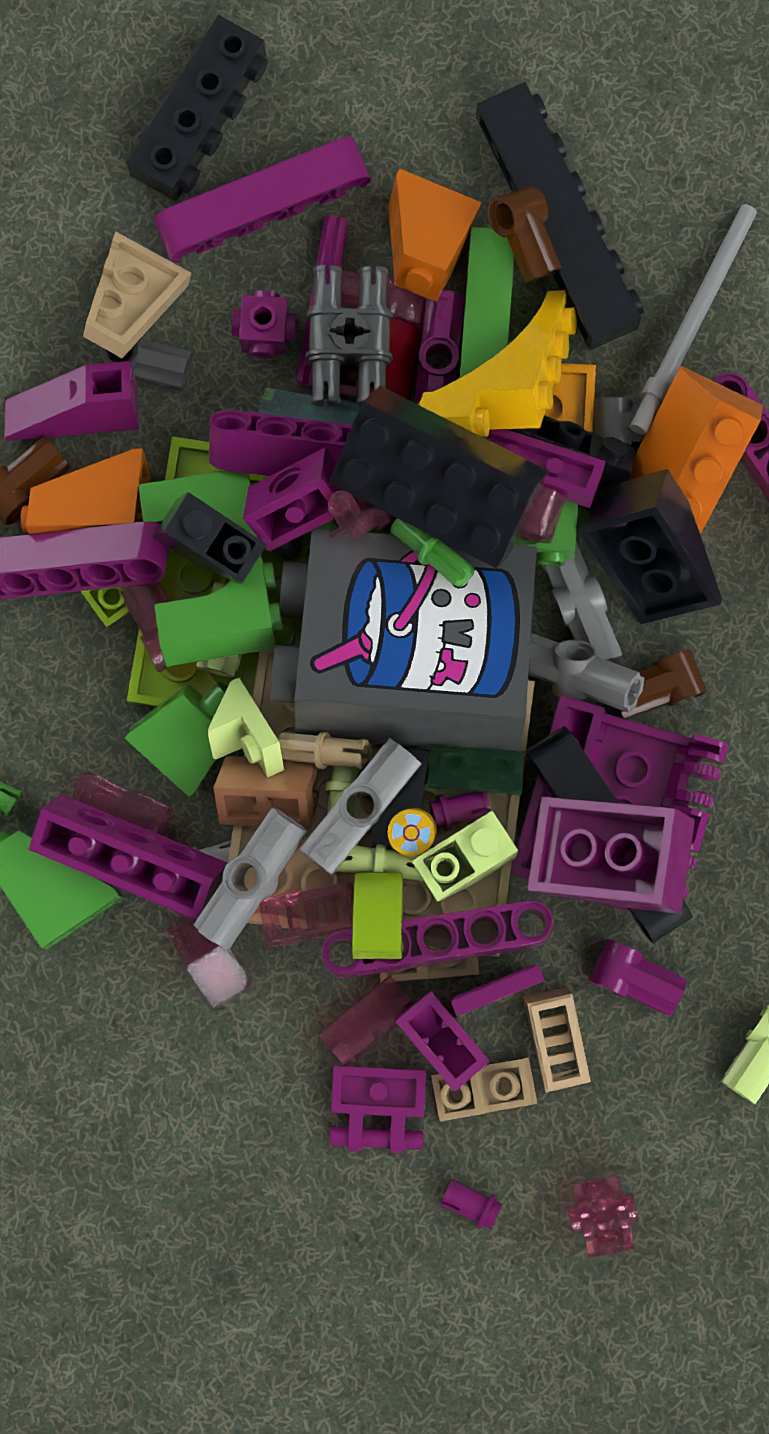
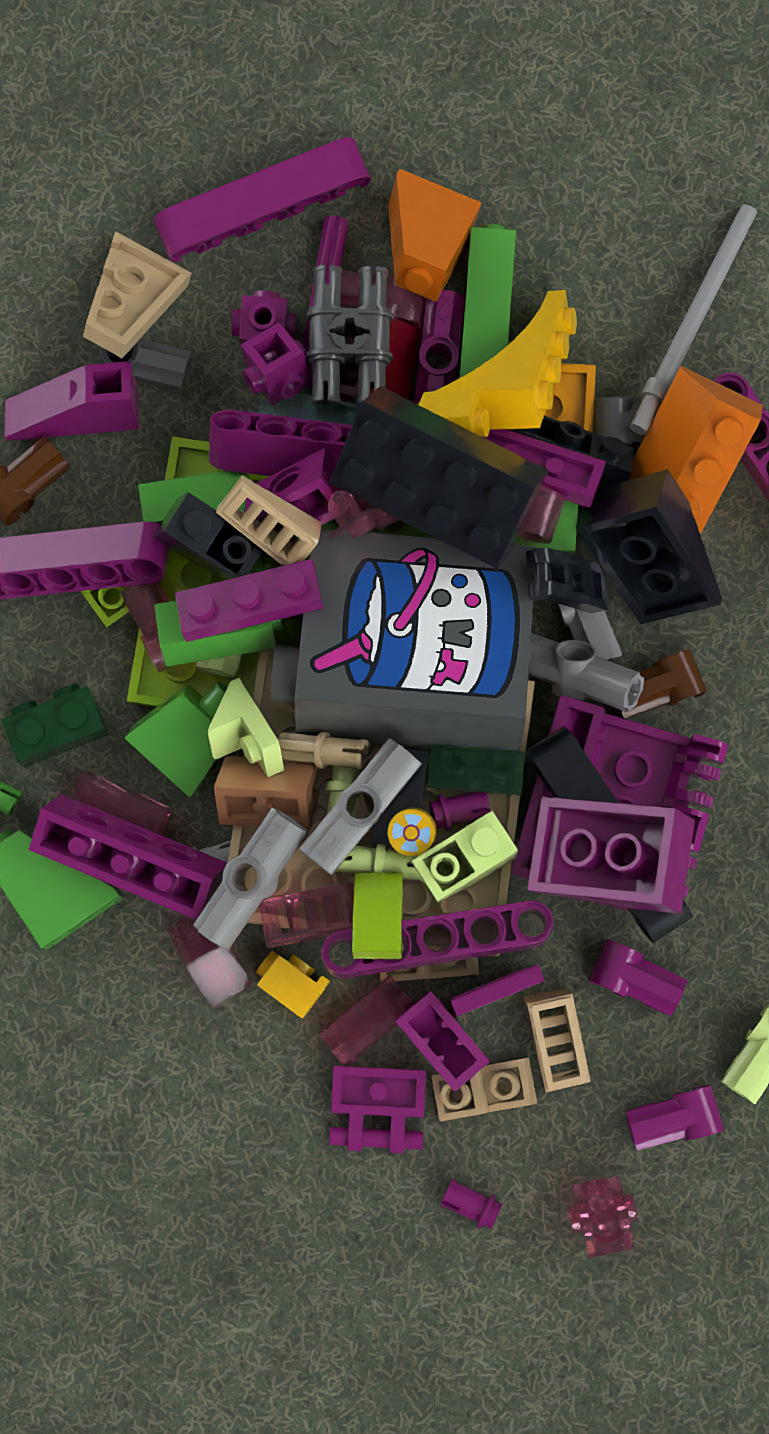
orange slope [21,448,150,534] -> none
black brick [126,14,268,202] -> none
bright green axle [391,518,475,587] -> none
black brick [476,82,644,351] -> none
reddish brown piece [488,186,562,283] -> none
none -> dark green brick [2,684,110,768]
none -> magenta plate [175,559,324,642]
none -> tan slope [216,475,322,566]
none -> magenta brick [241,322,310,407]
none -> yellow brick [256,950,330,1019]
none -> black plate [526,548,608,613]
none -> magenta piece [625,1084,724,1151]

